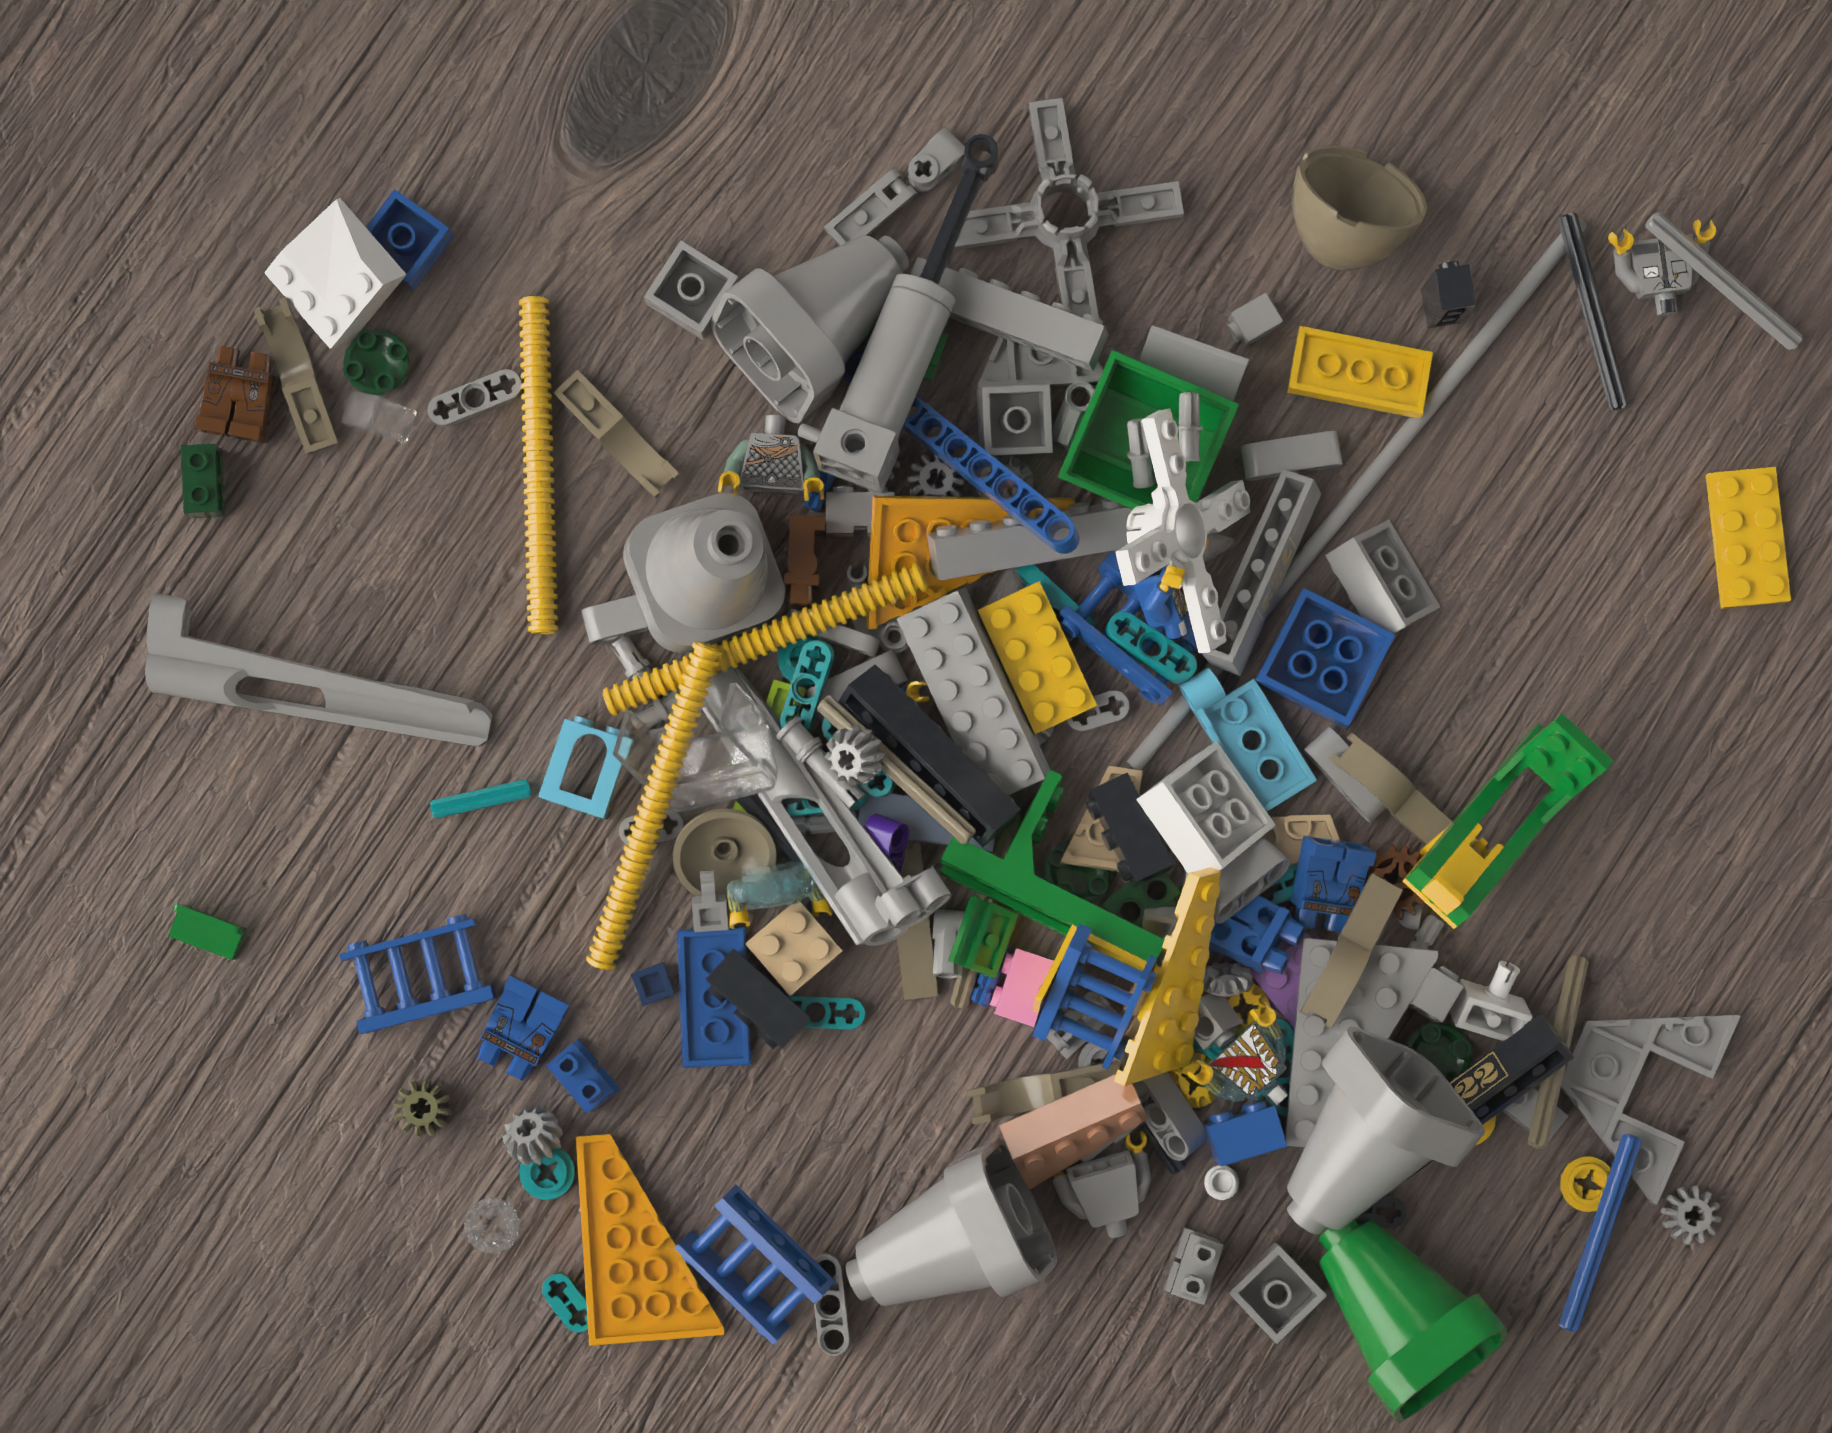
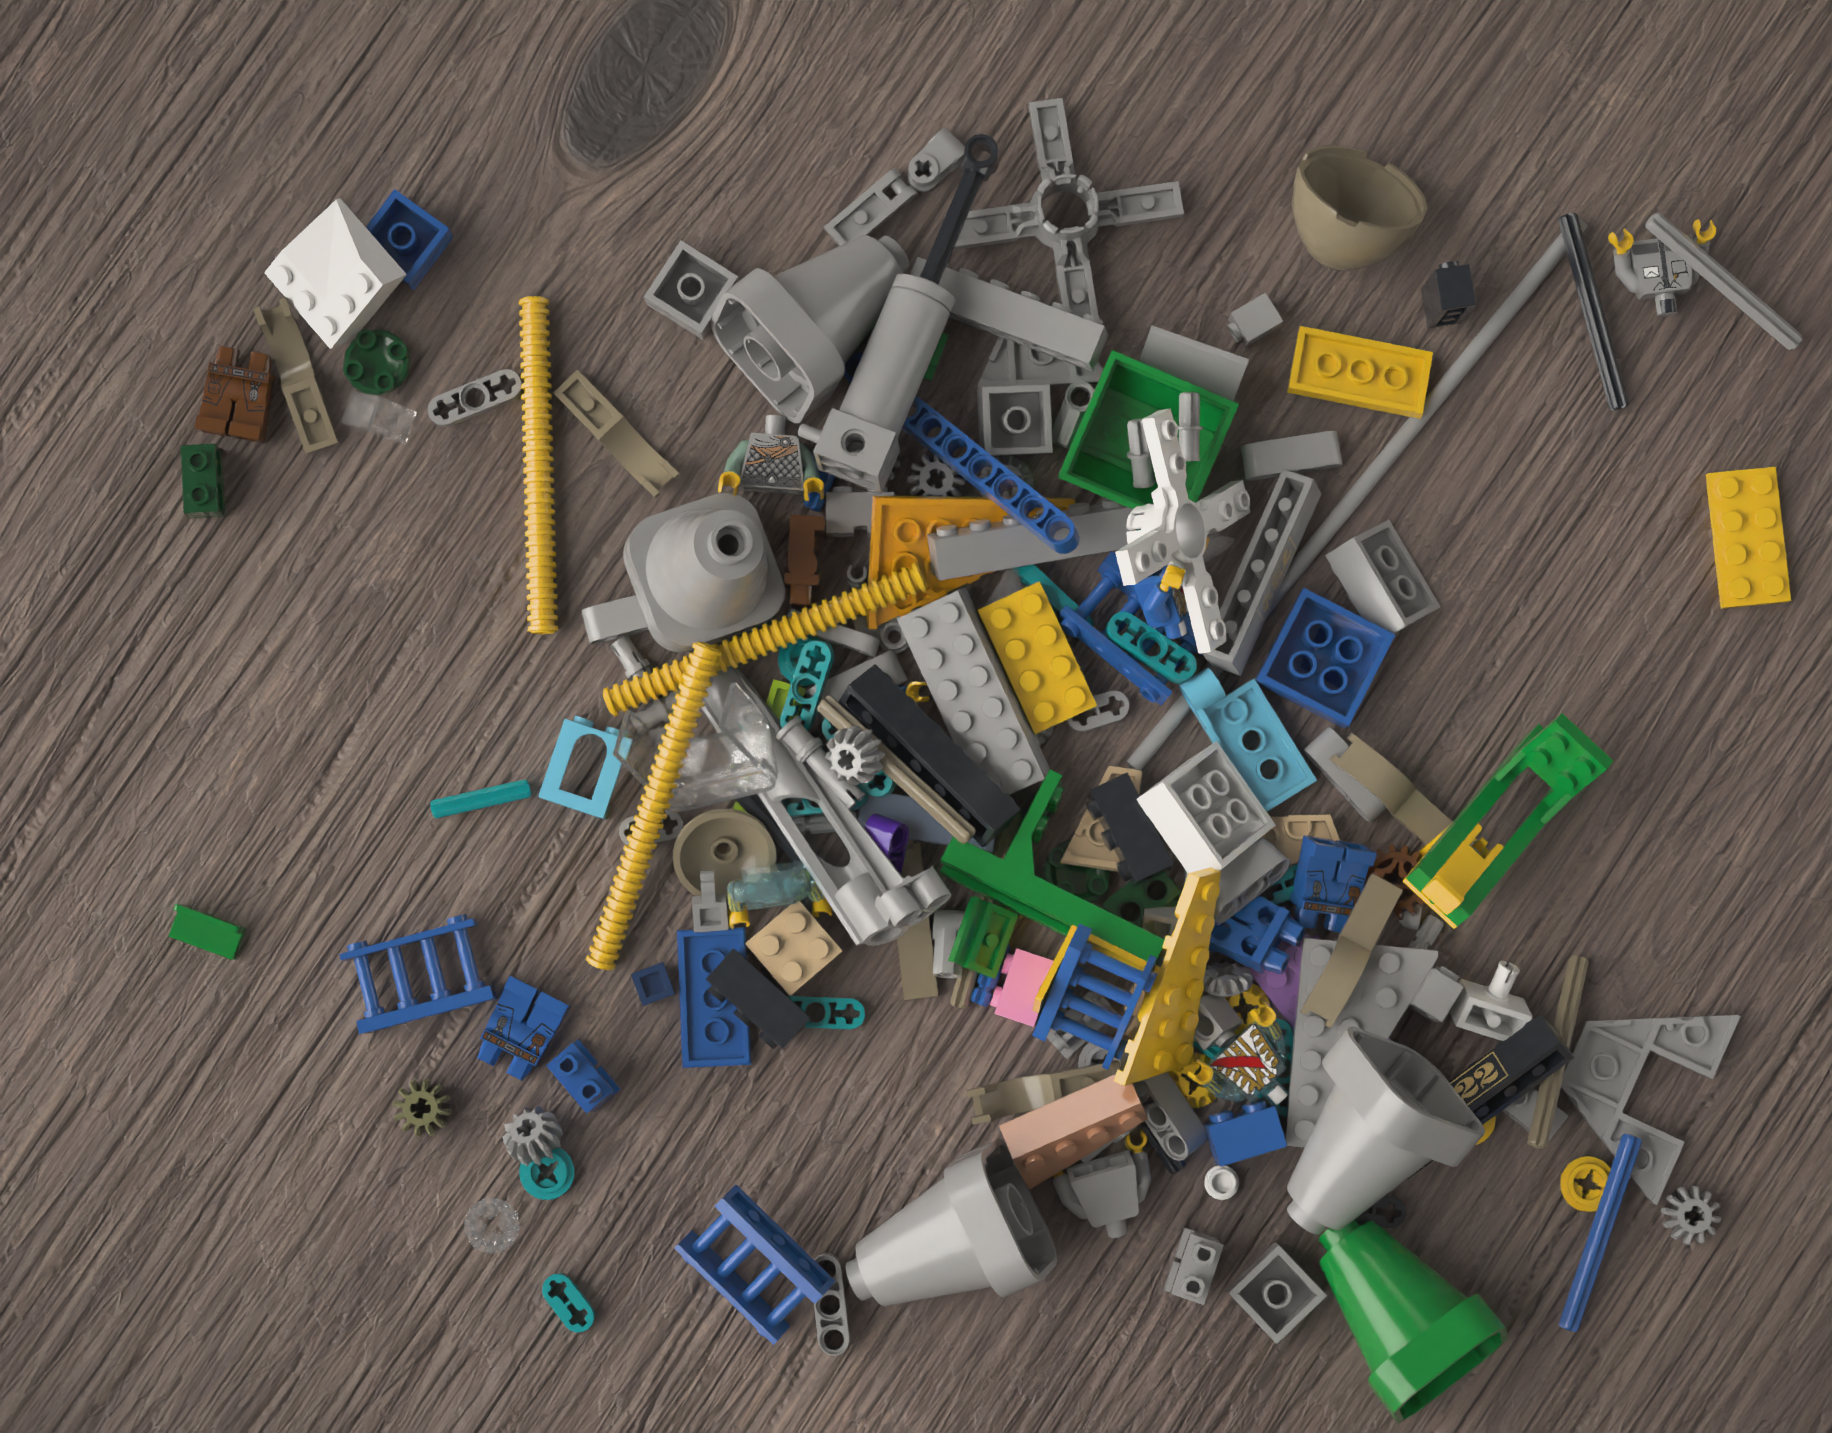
light grey panel [145,593,492,746] -> none
light orange wing [576,1134,724,1346] -> none
dark green dish [1405,1022,1472,1081] -> none

